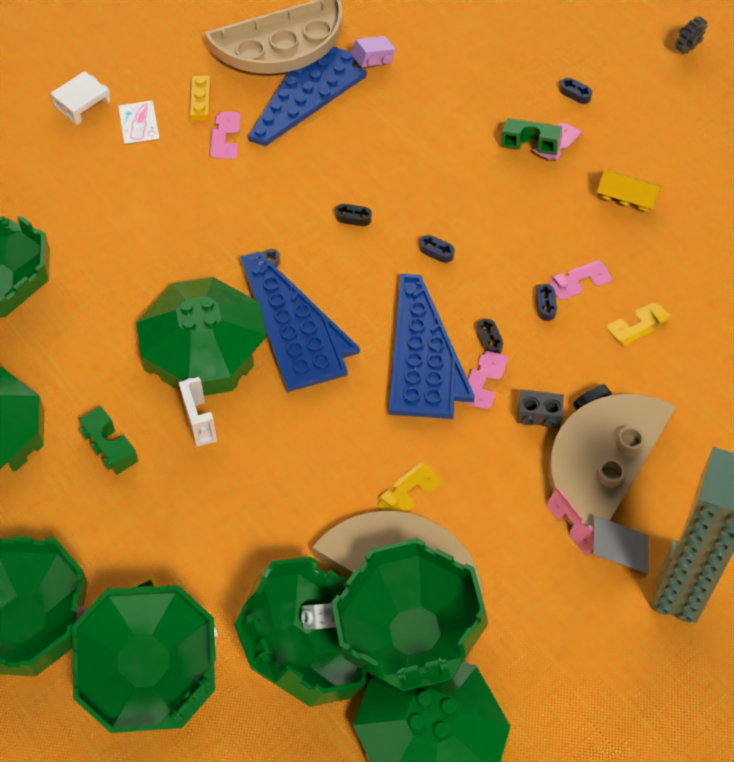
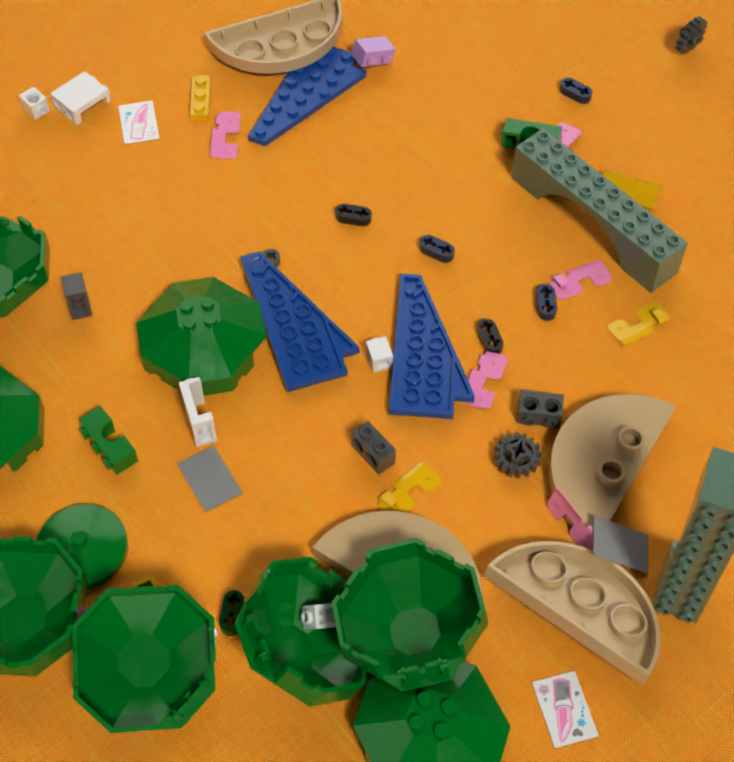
black beam [573,384,612,410] -> none
none -> white brick [18,86,50,120]
none -> green dish [37,504,128,589]
none -> dark grey brick [61,272,93,320]
none -> light grey sticker [177,445,243,512]
none -> dark green beam [219,590,245,636]
none -> dark grey brick [351,421,396,475]
none -> white brick [366,336,393,373]
none -> tan plate [484,541,661,686]
none -> dark grey gear [494,432,542,479]
none -> sand green arch [511,128,688,293]
none -> white sticker [532,671,599,748]

